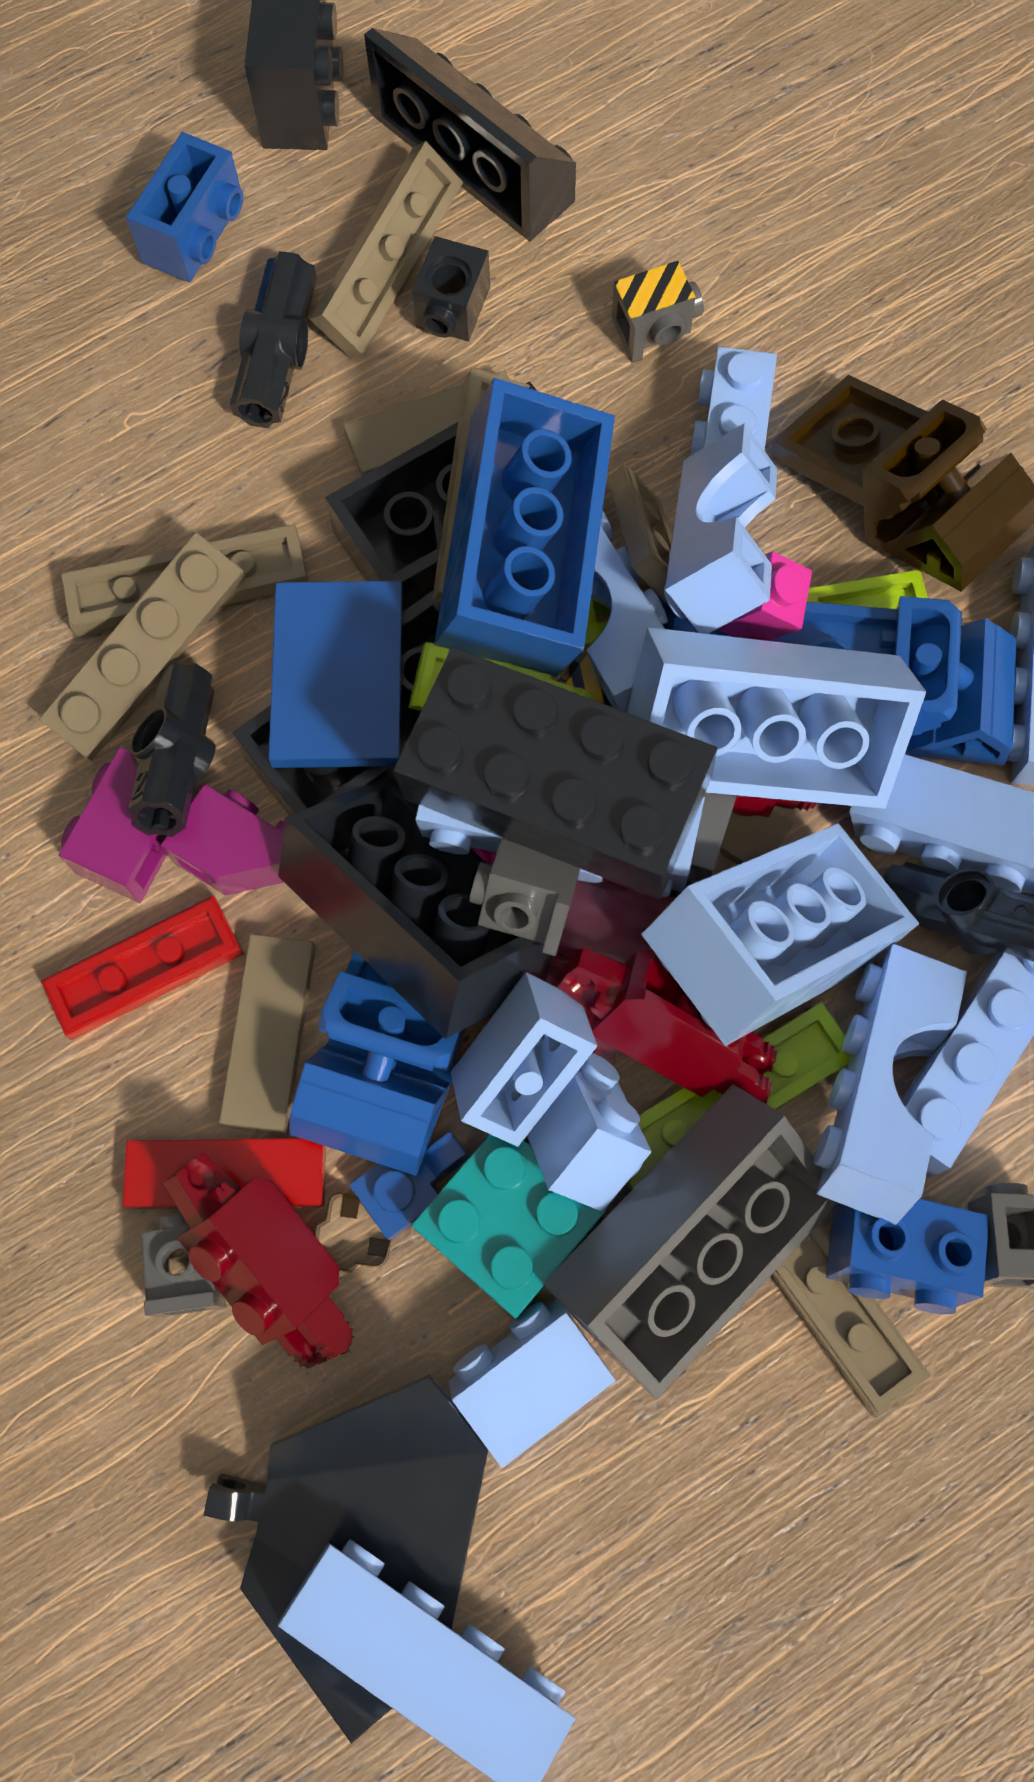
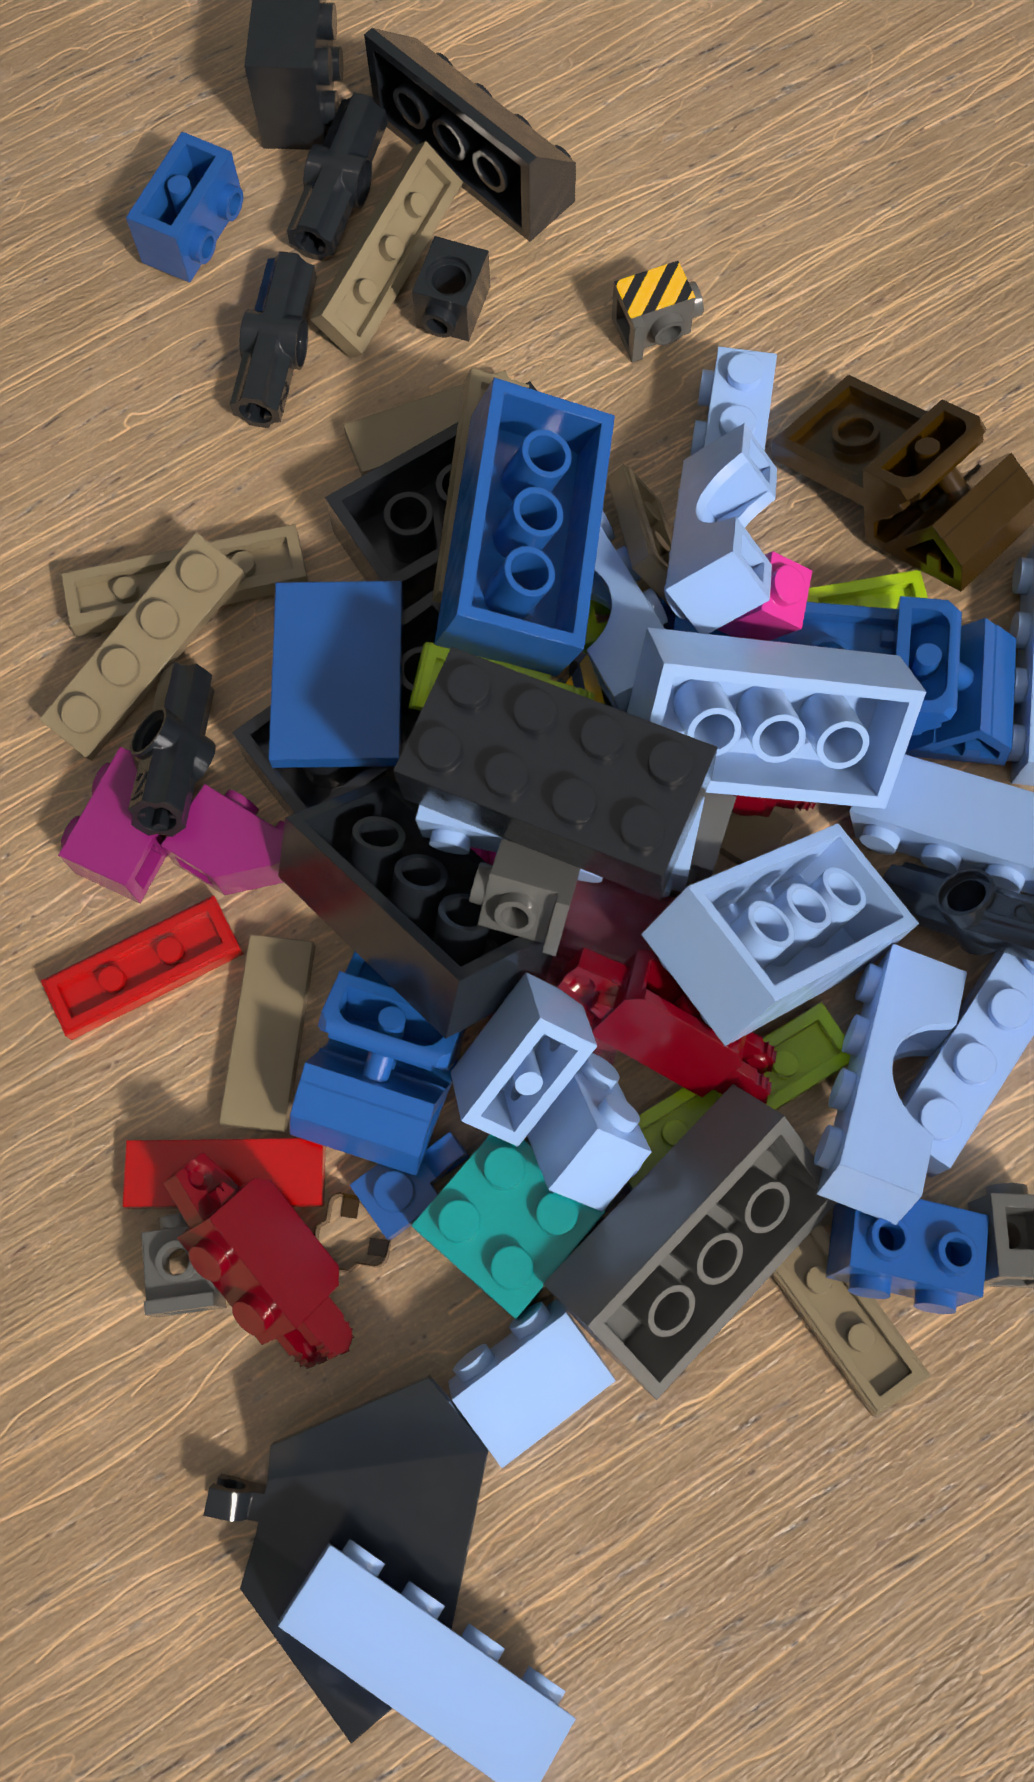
none -> black piece [287,92,388,261]

